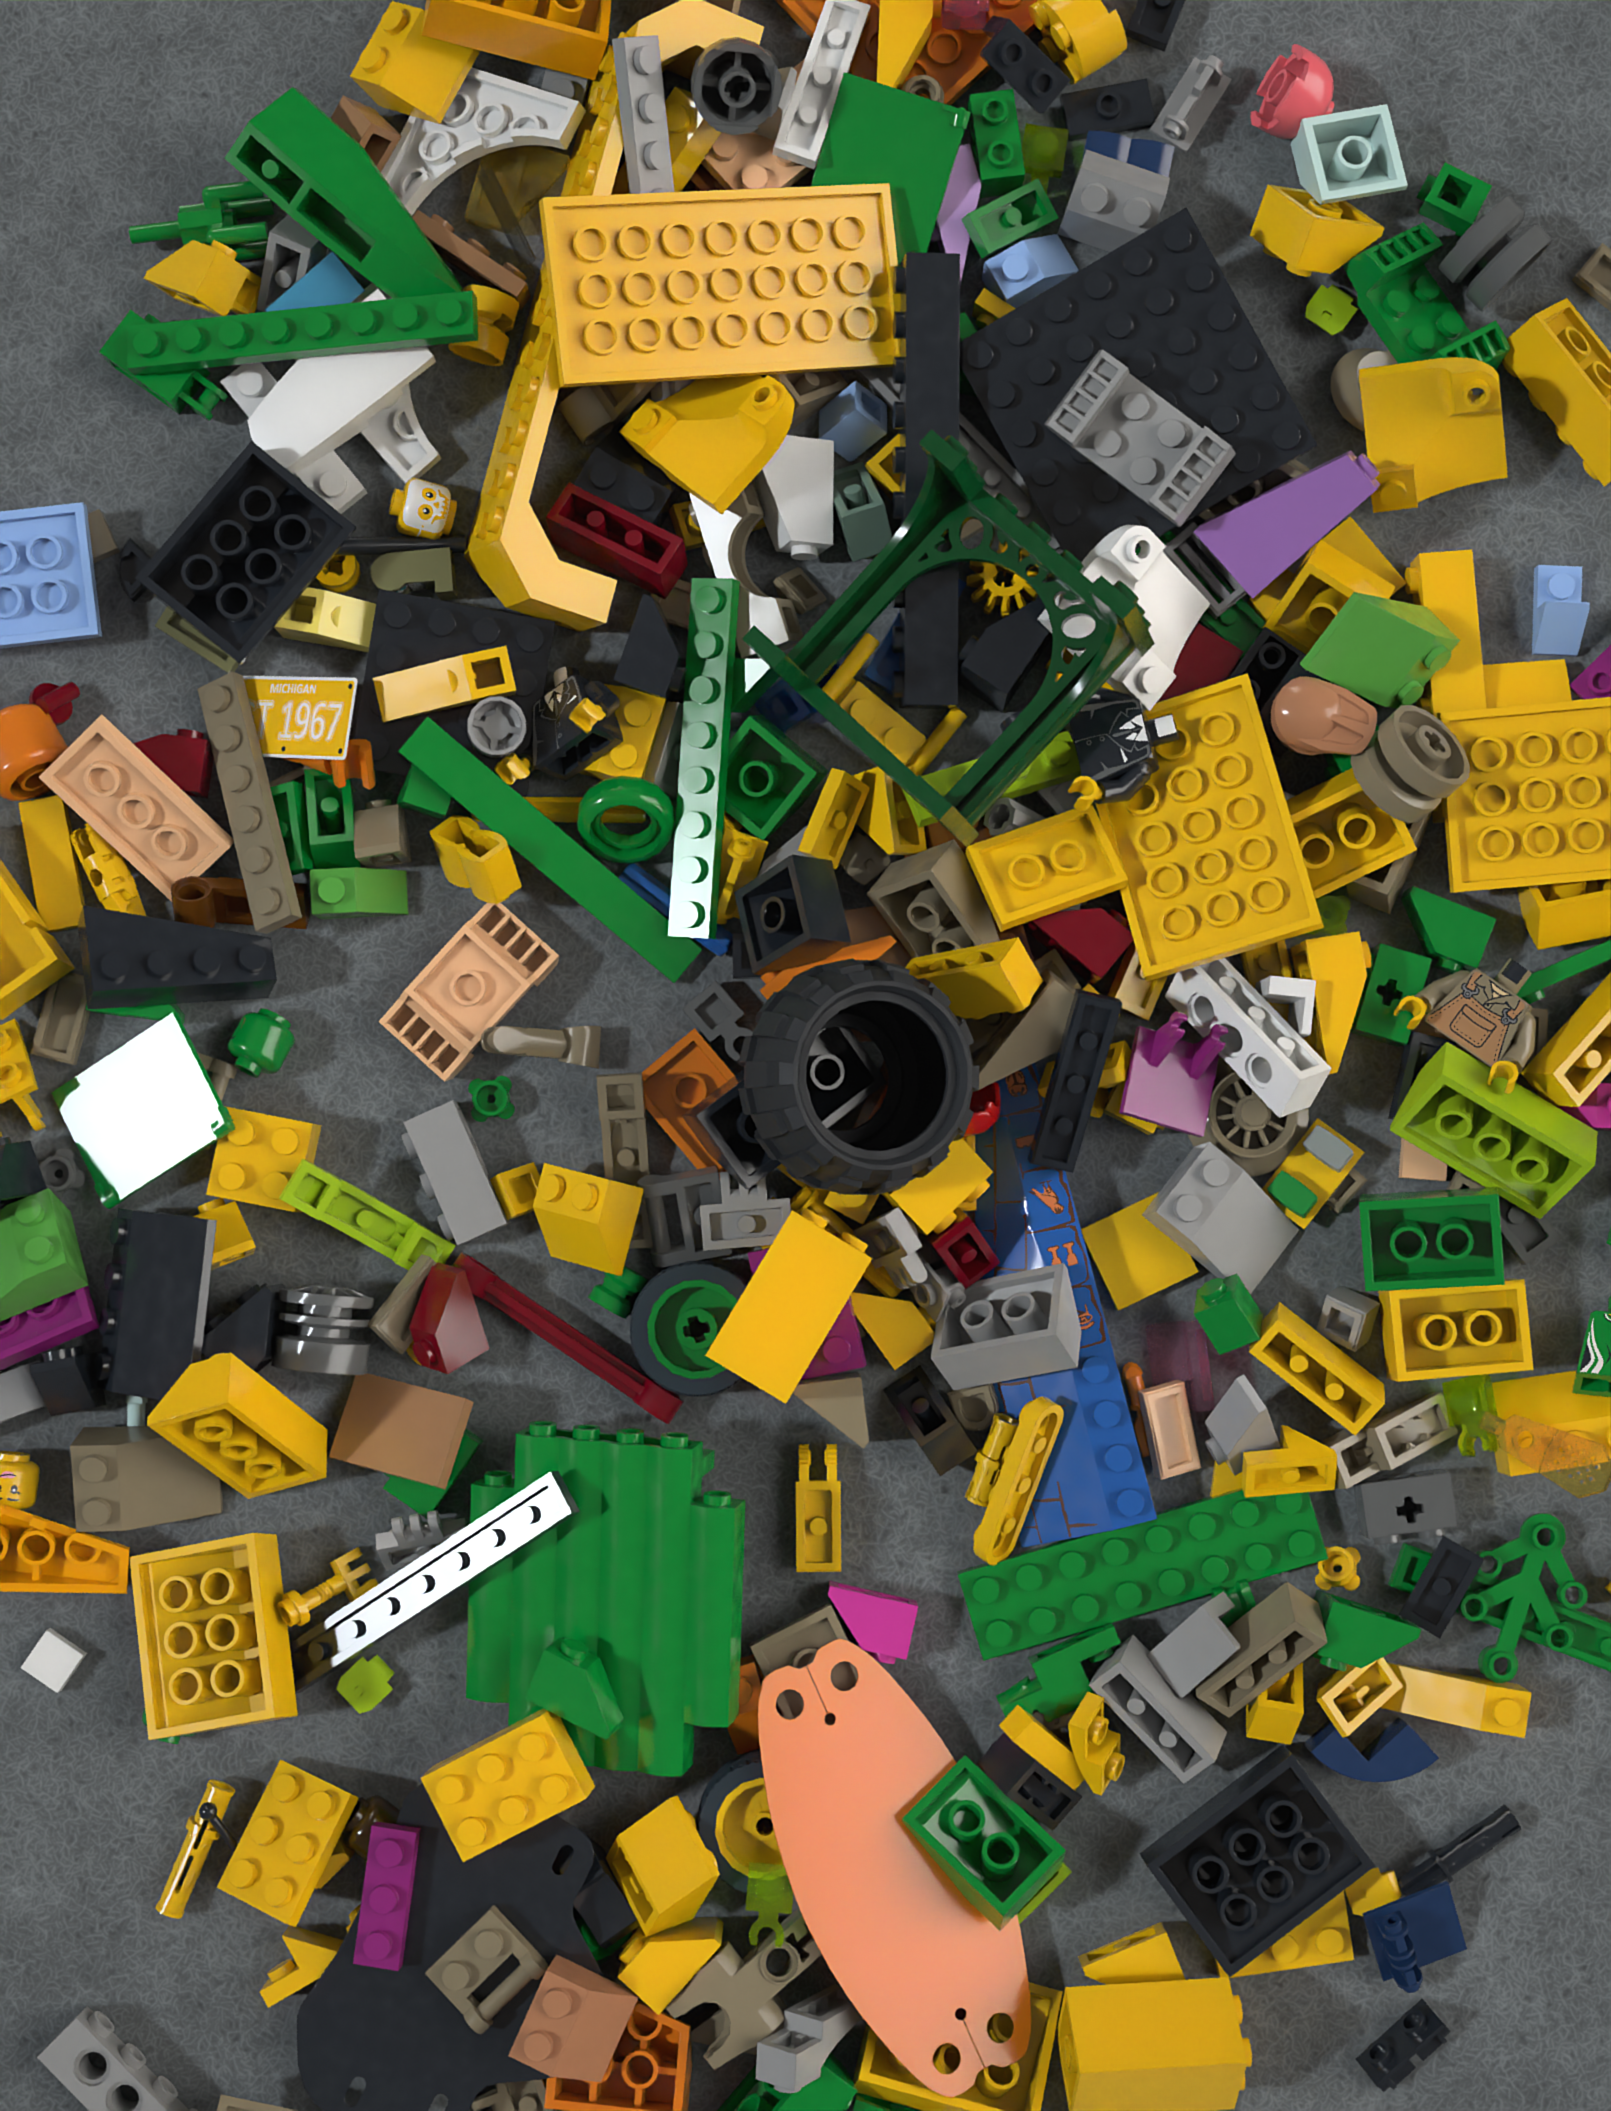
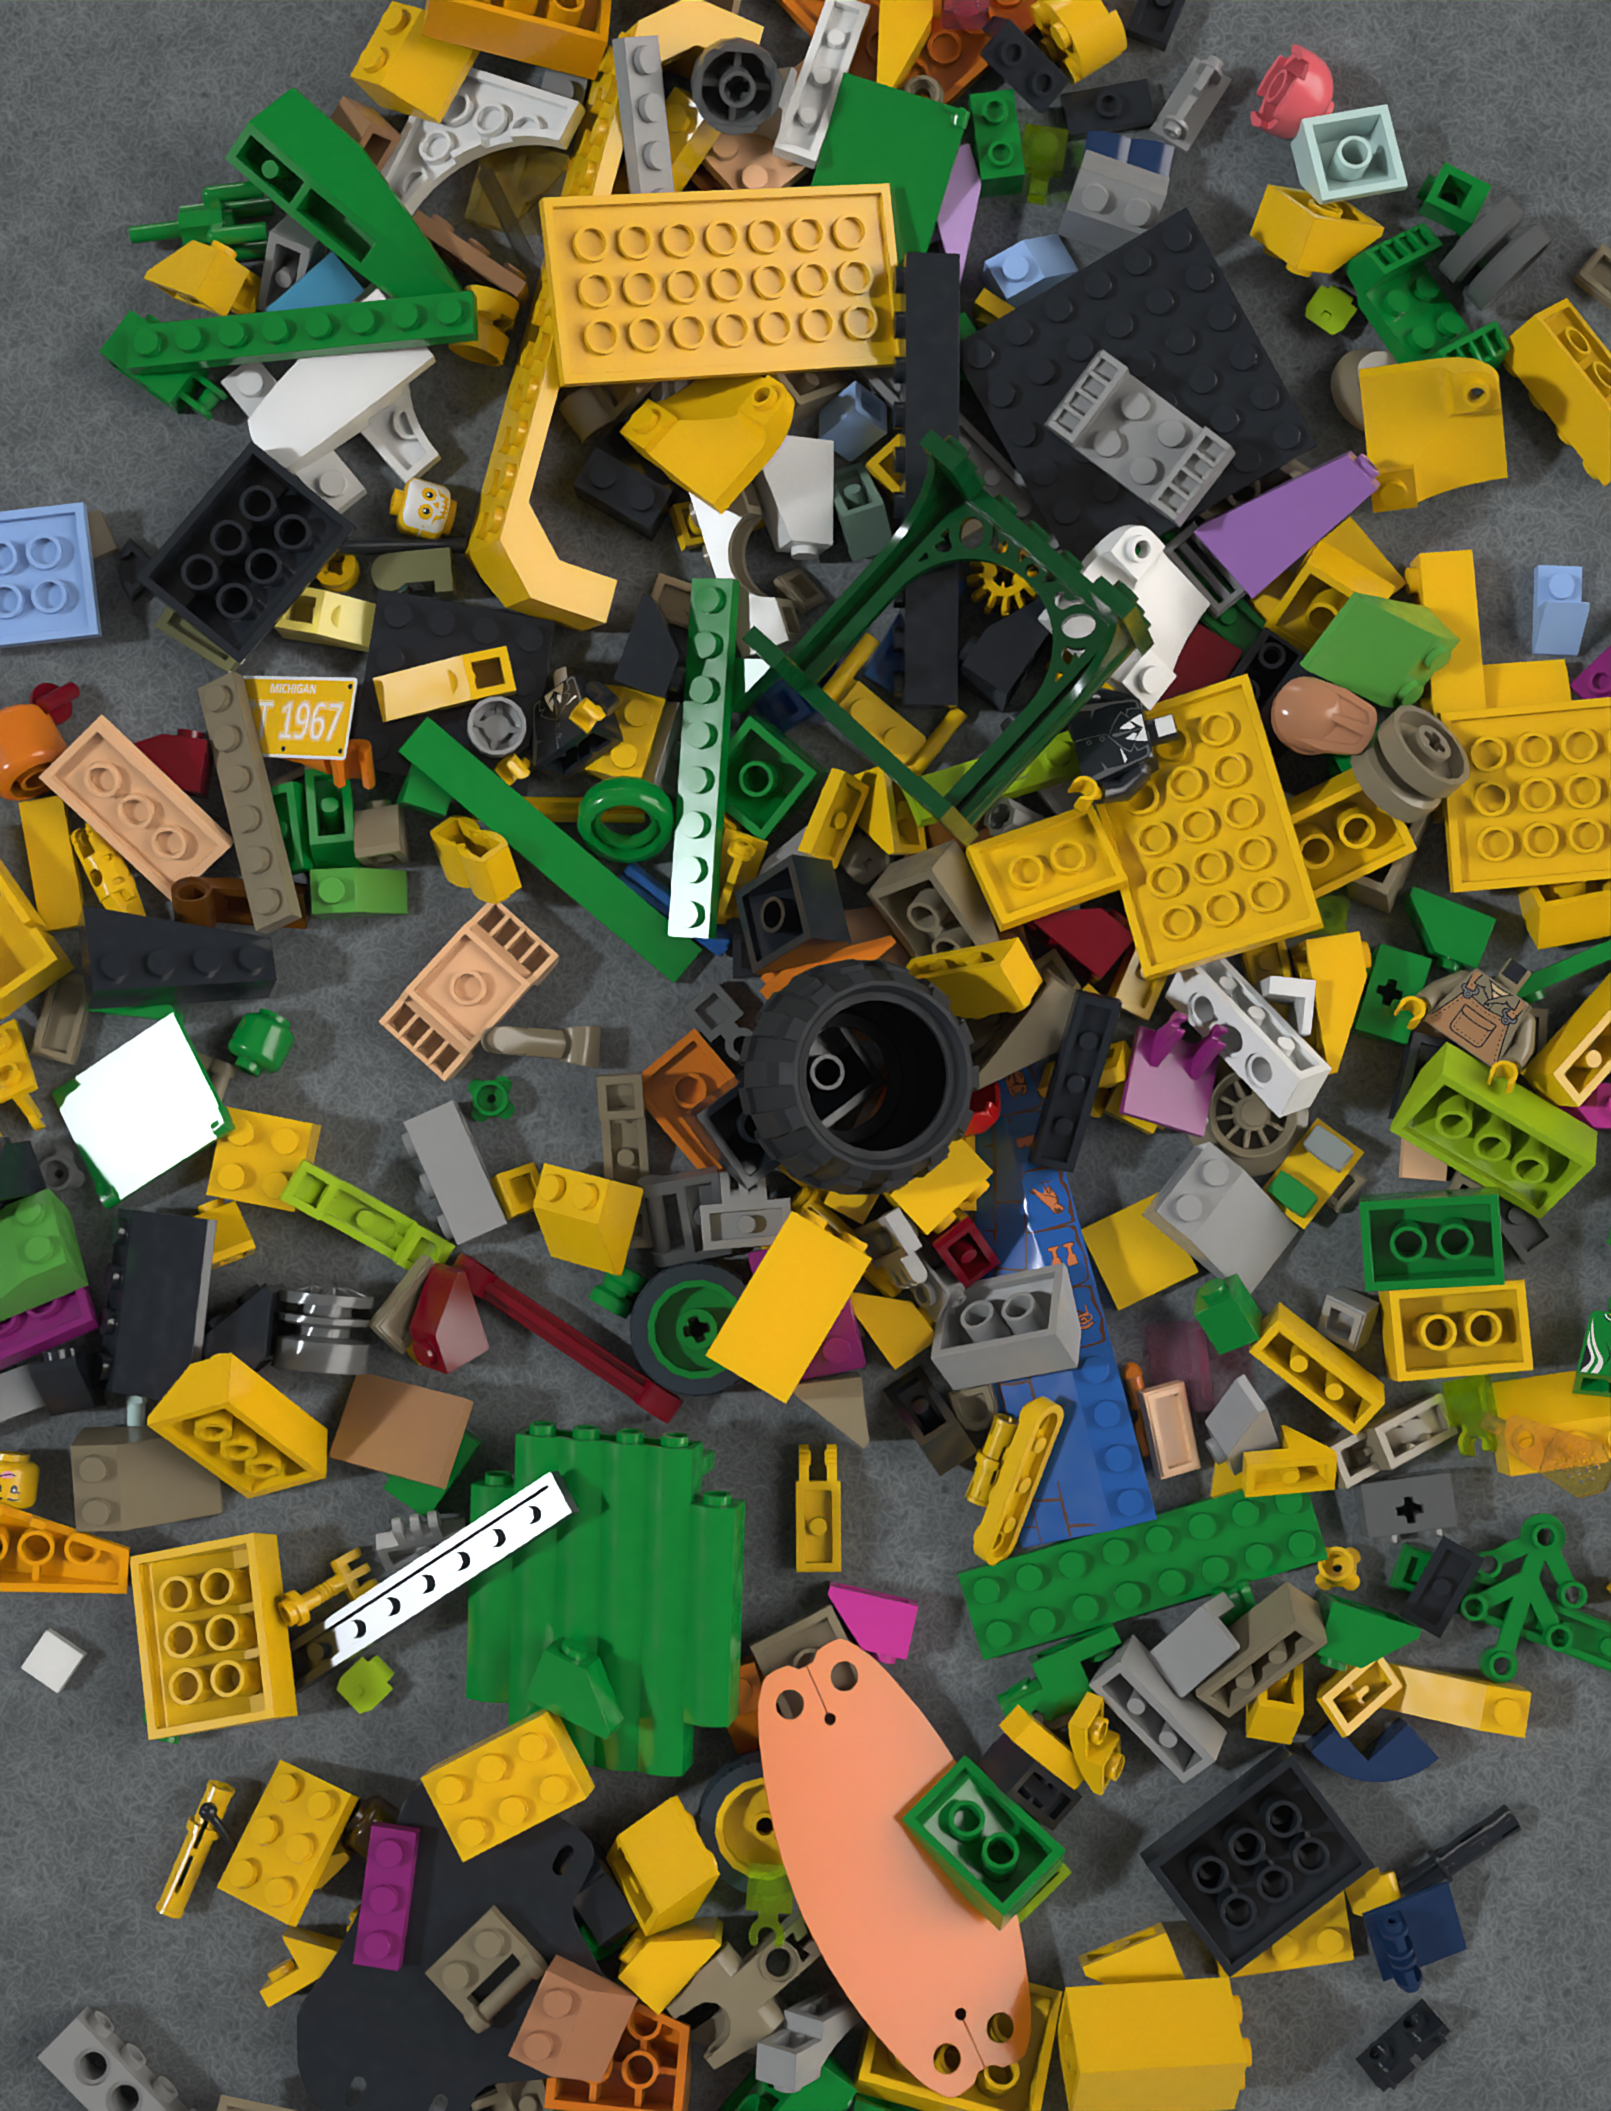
dark red brick [546,483,688,599] -> none
green slope [961,179,1059,259] -> none

